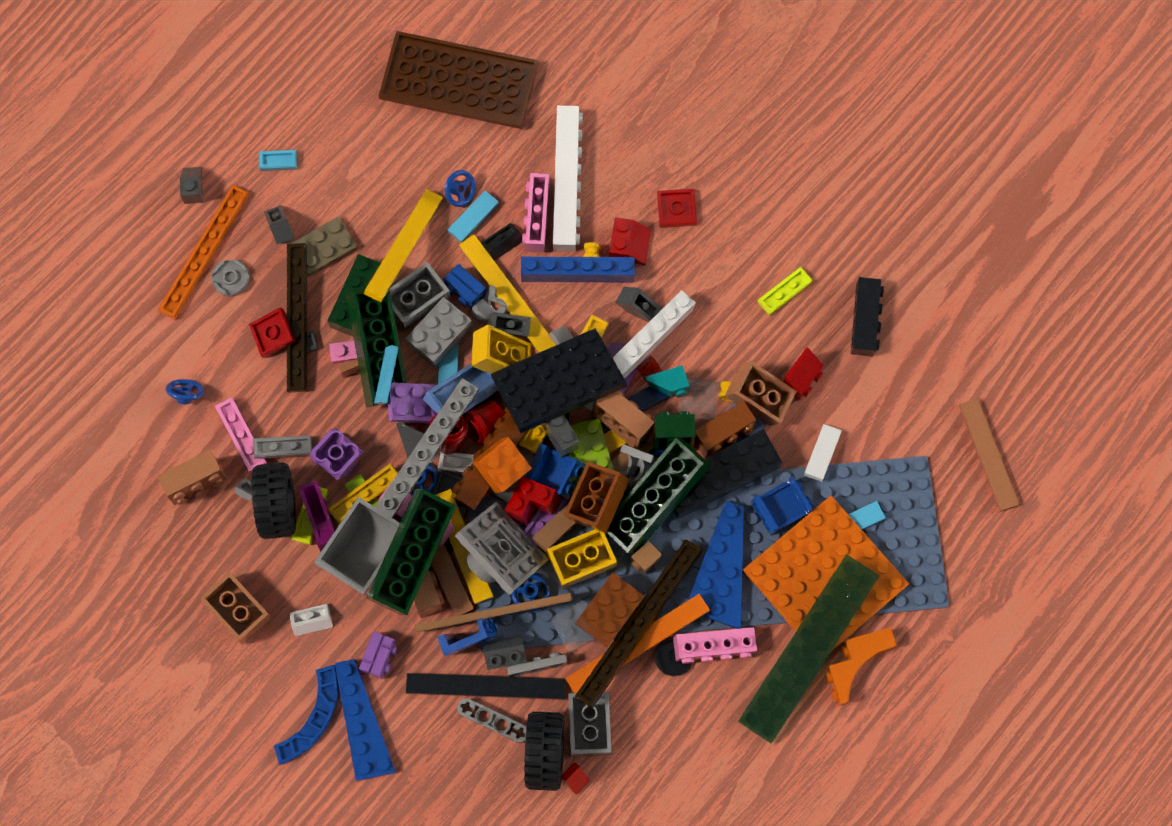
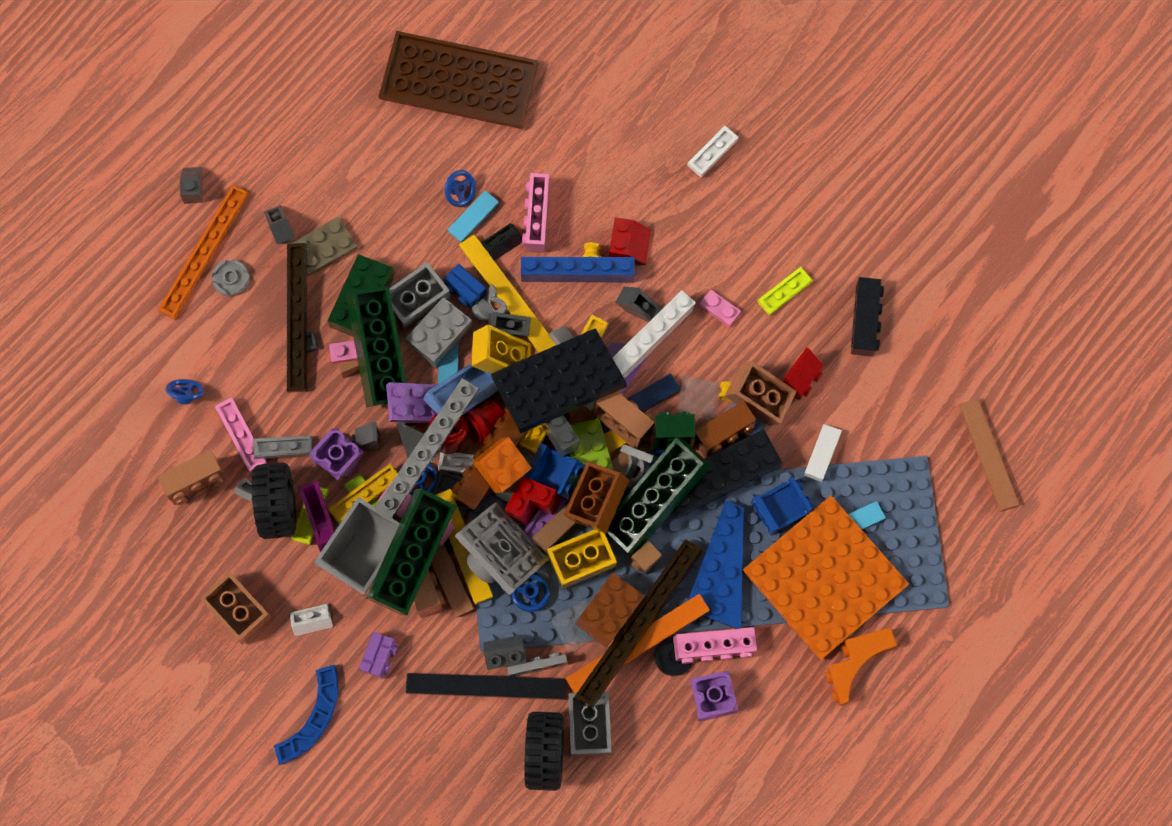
red tile [249,307,296,358] -> none
medium azure tile [259,150,297,171] -> none
blue wing [335,659,396,781] -> none
yellow tile [364,189,443,302] -> none
medium azure tile [374,345,398,405] -> none
medium nougat tile [415,593,573,632] -> none
blue panel [437,618,497,656] -> none
light grey beam [457,698,526,743] -> none
white brick [553,105,583,251] -> none
red tile [561,762,590,795] -> none
clear red plate [636,355,662,382] -> none
teal slope [646,365,690,398] -> none
red tile [657,189,697,228] -> none
clear green plate [738,554,880,744] -> none
none -> dark grey slope [352,422,380,452]
none -> white plate [687,126,738,177]
none -> medium lavender piece [690,671,738,721]
none -> bright pink plate [699,290,741,327]

